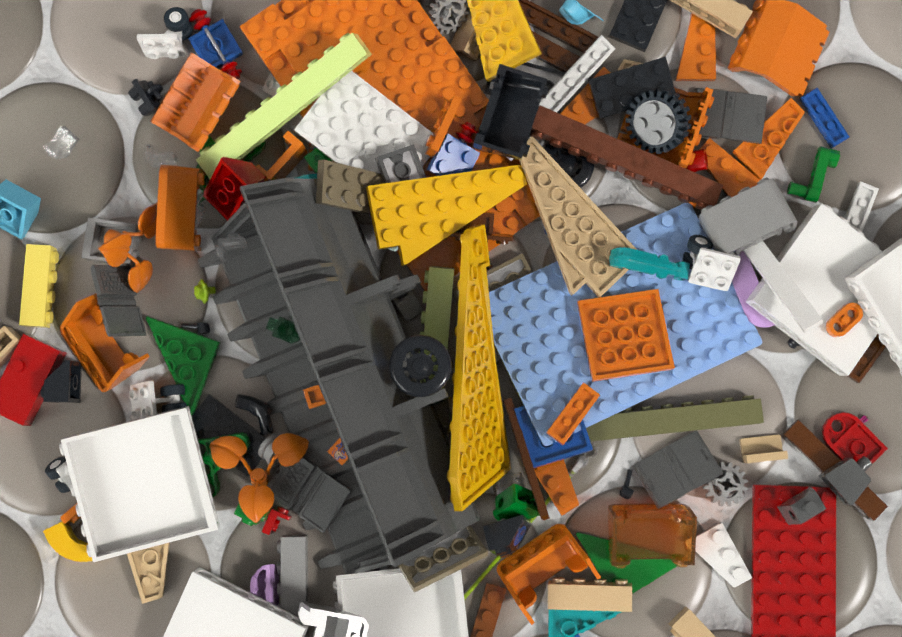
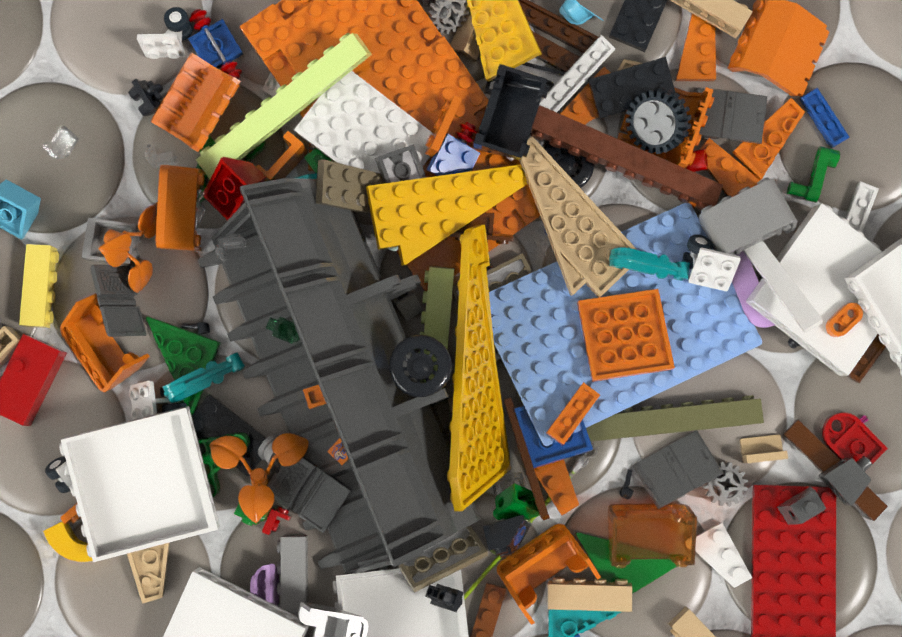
black slope [41,360,82,403] -> none
lime plant [194,279,216,304] -> none
black arm [235,394,274,435] -> none
none -> teal piece [163,352,245,403]
none -> black hips [425,584,464,613]

